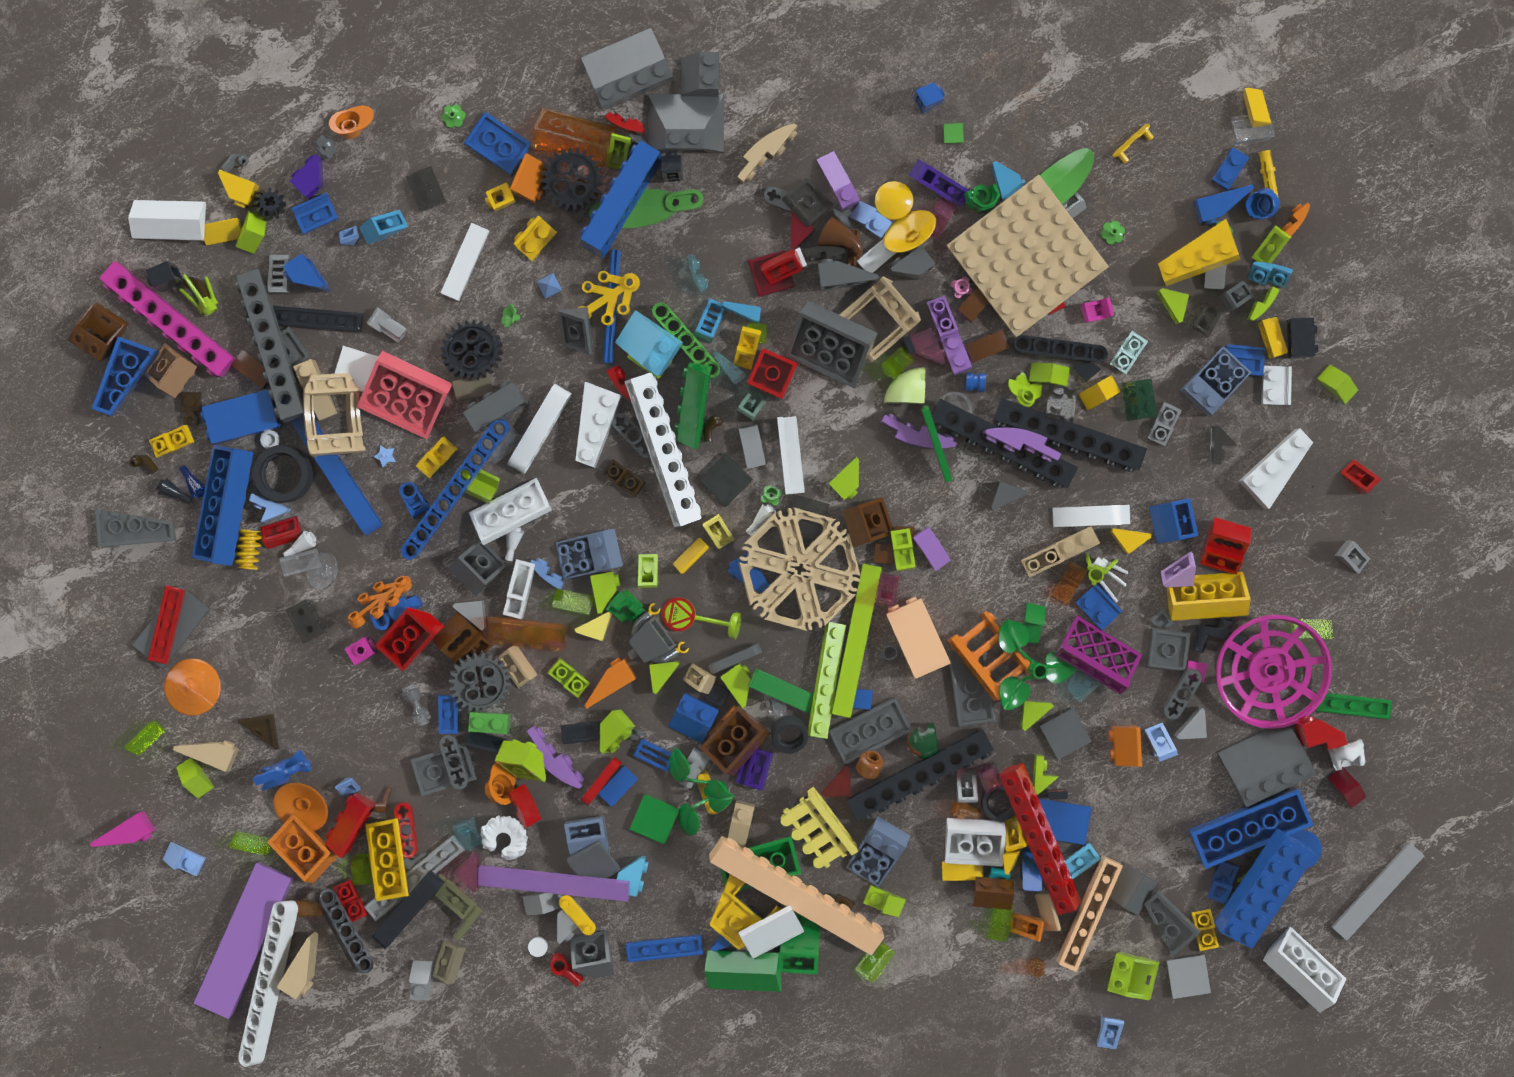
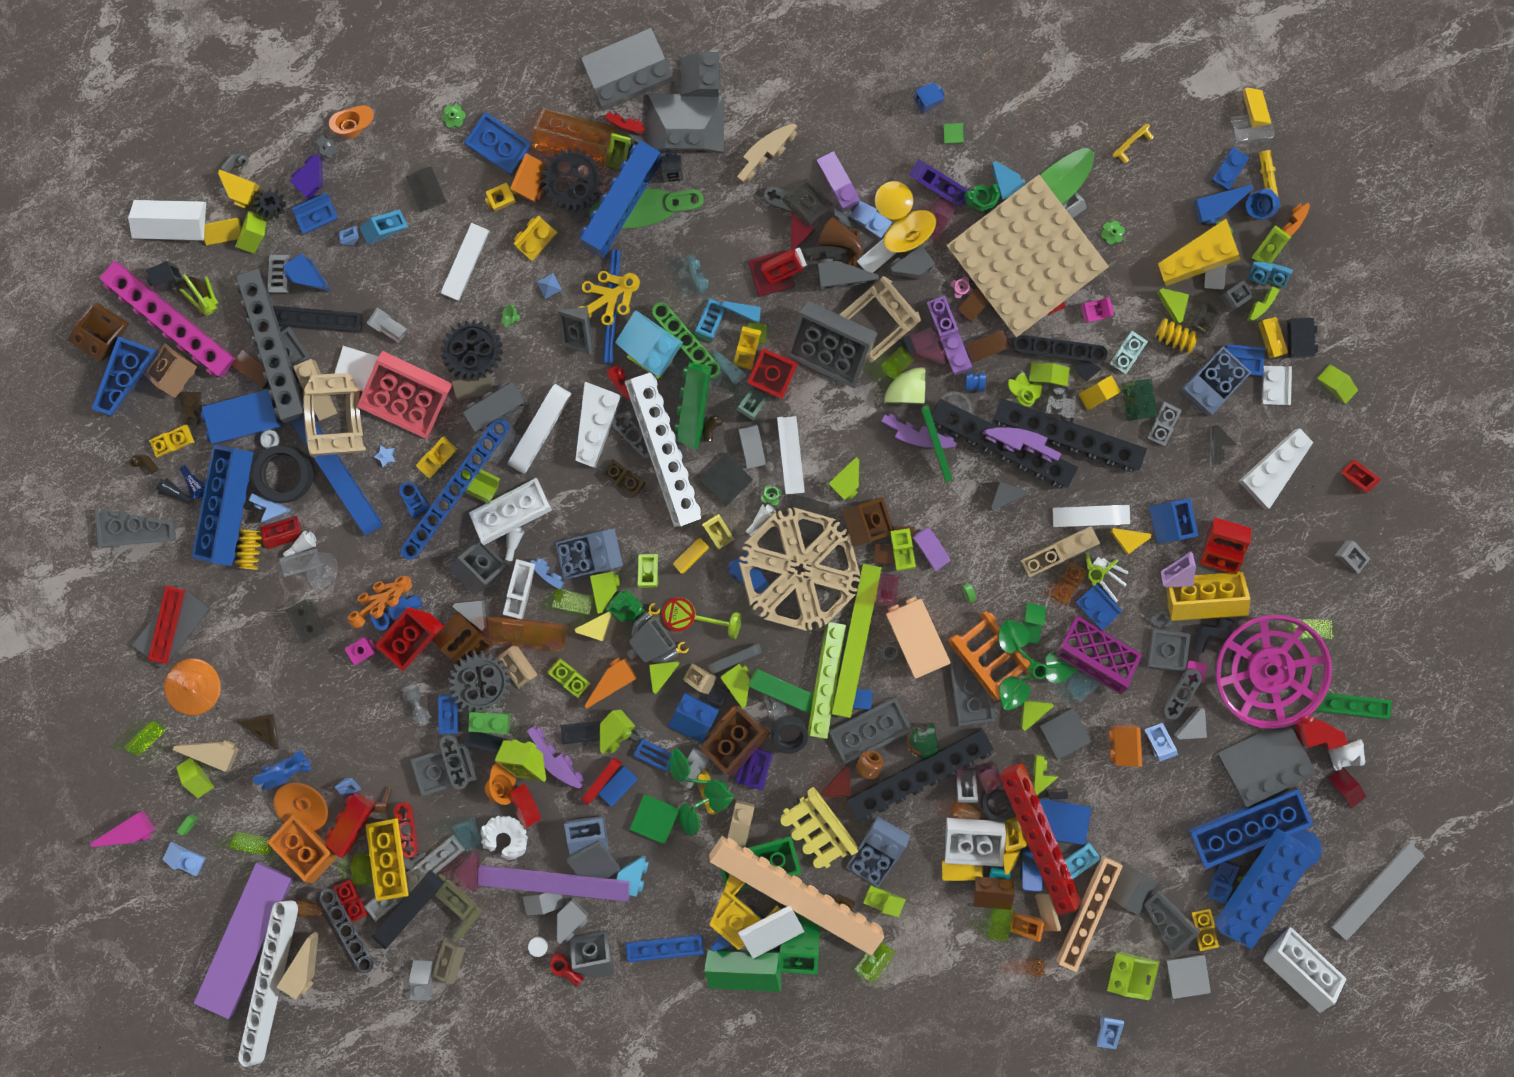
yellow piece [559,895,596,935] -> none
none -> bright green tile [177,814,198,836]
none -> bright green tile [962,583,977,604]
none -> yellow piece [1155,318,1199,355]

